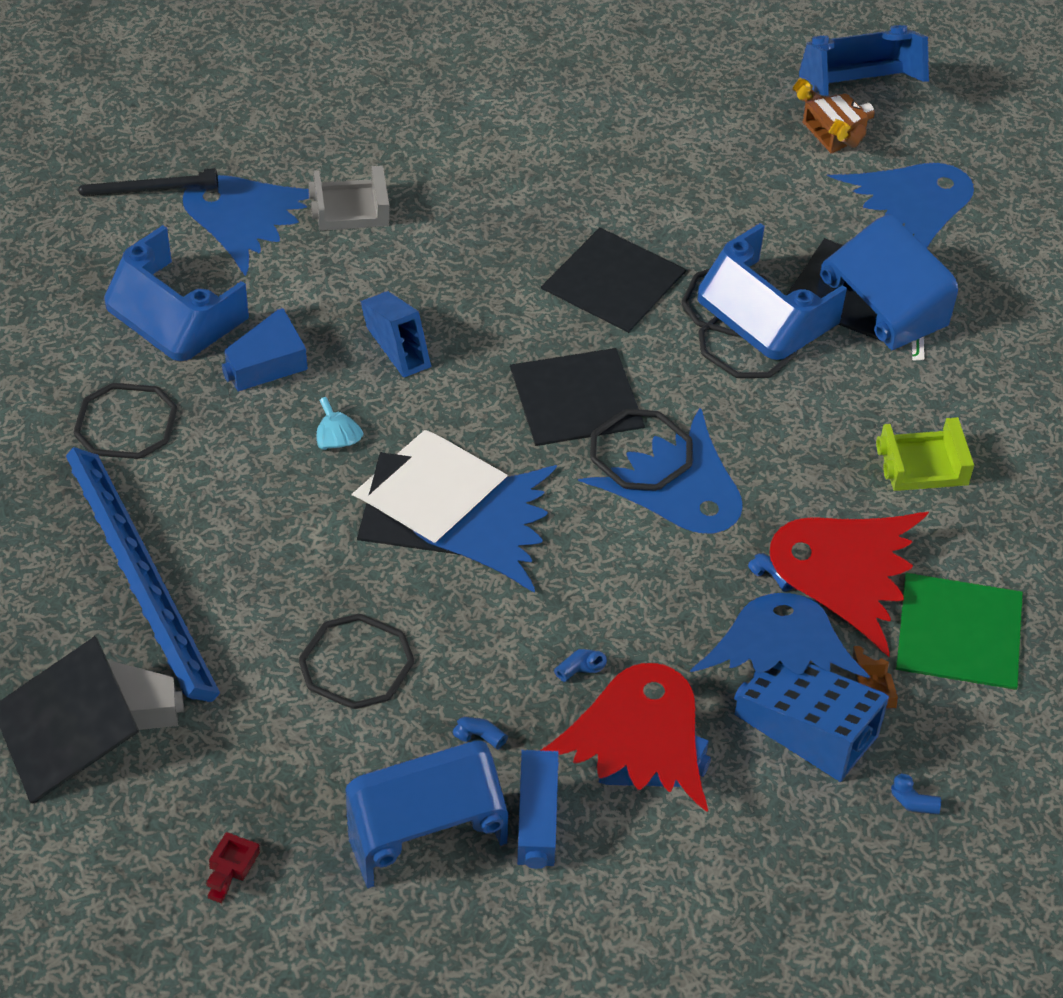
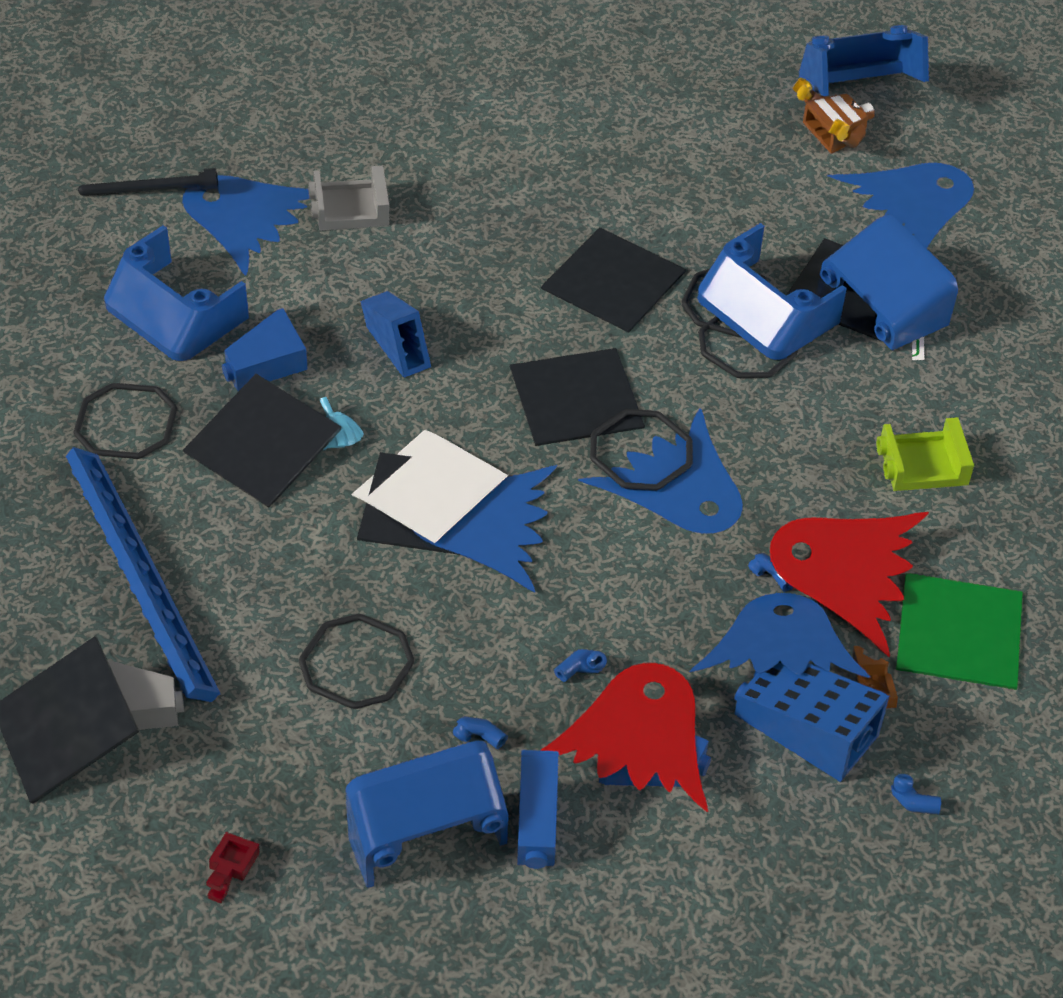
none -> black piece [183,374,342,508]

